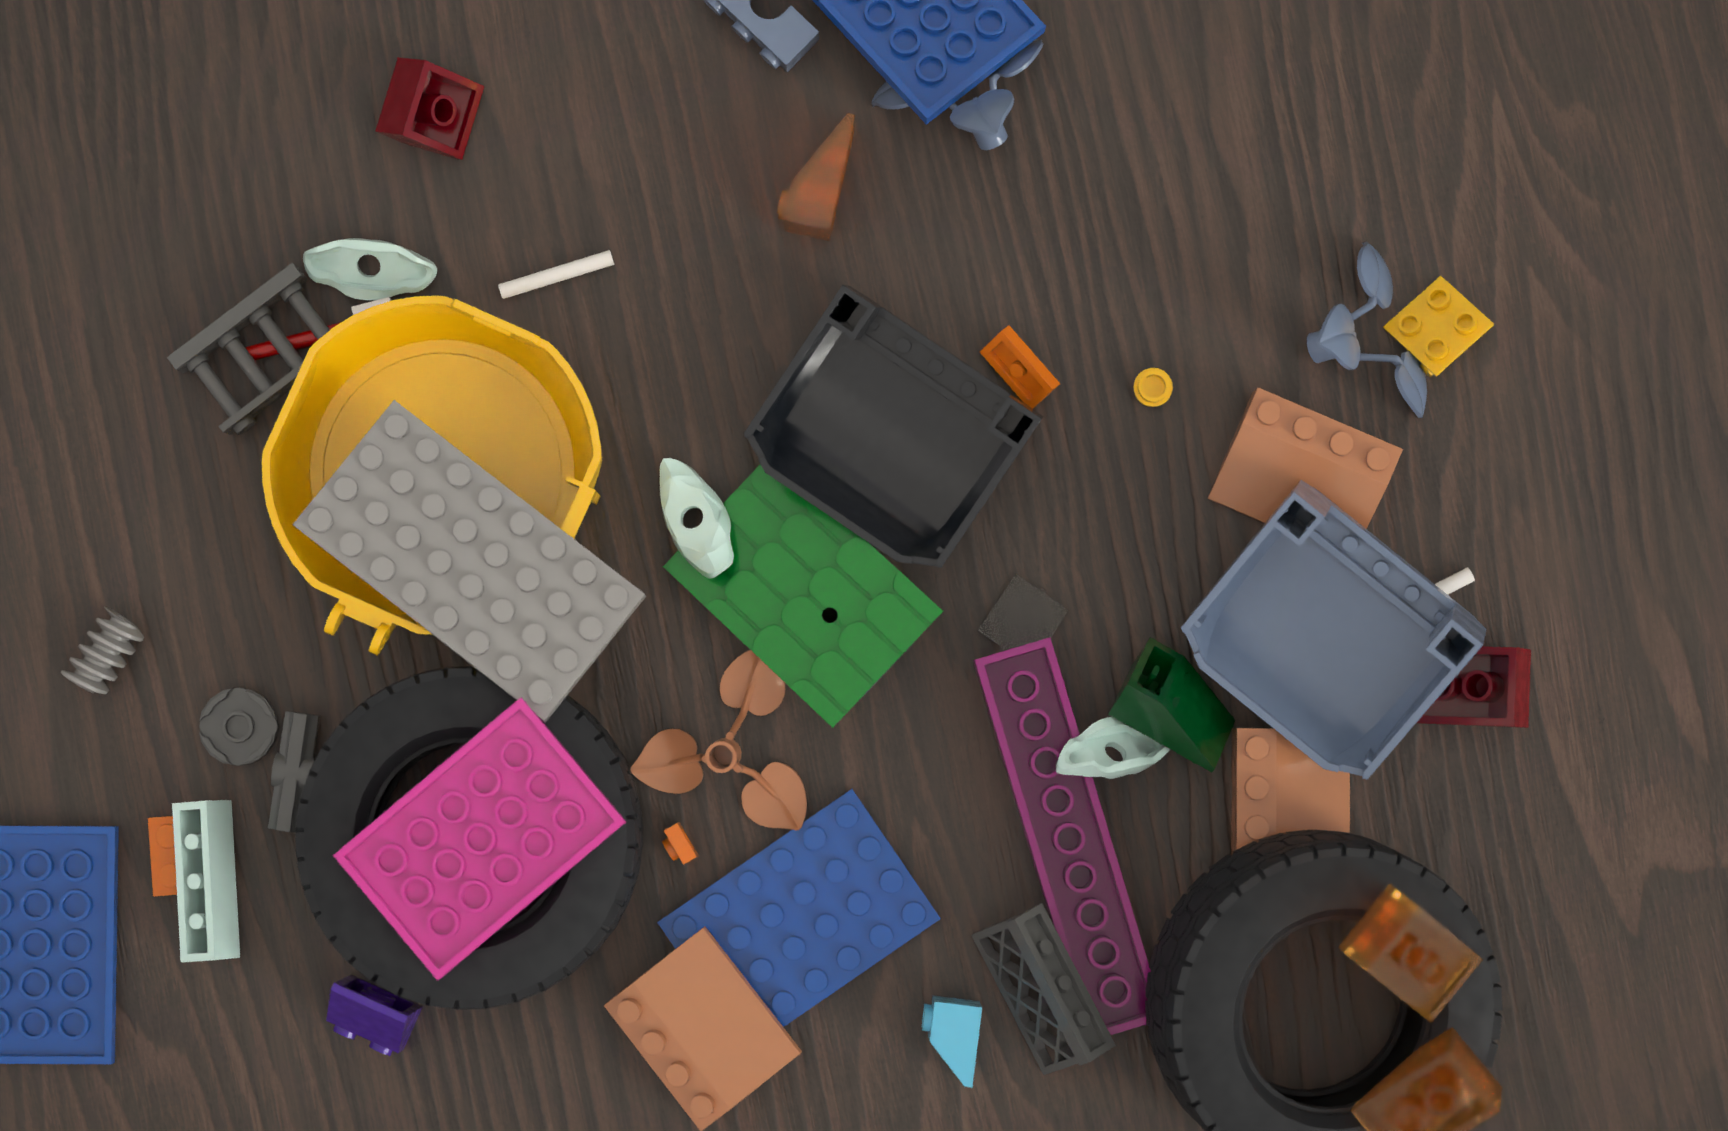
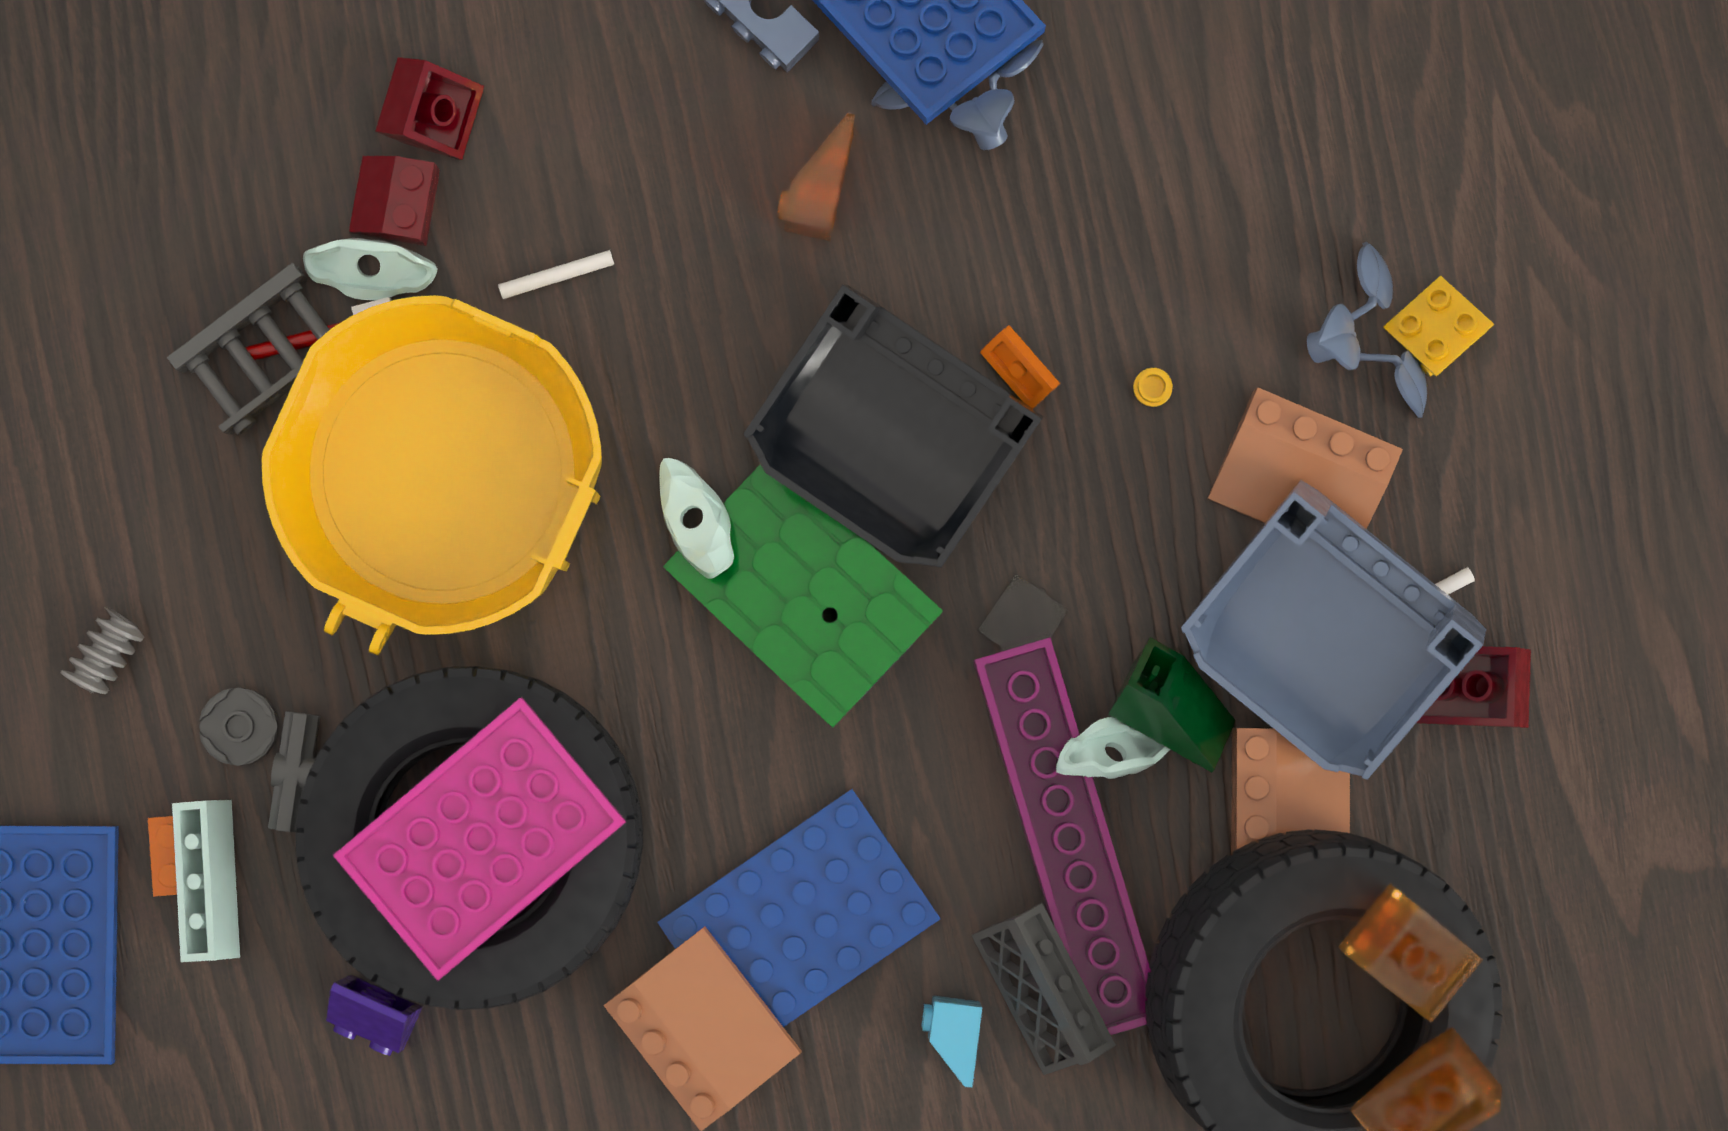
light grey plate [293,400,646,723] -> none
nougat plant [630,650,807,830] -> none
orange plate [662,822,699,865] -> none
none -> dark red slope [349,156,440,246]

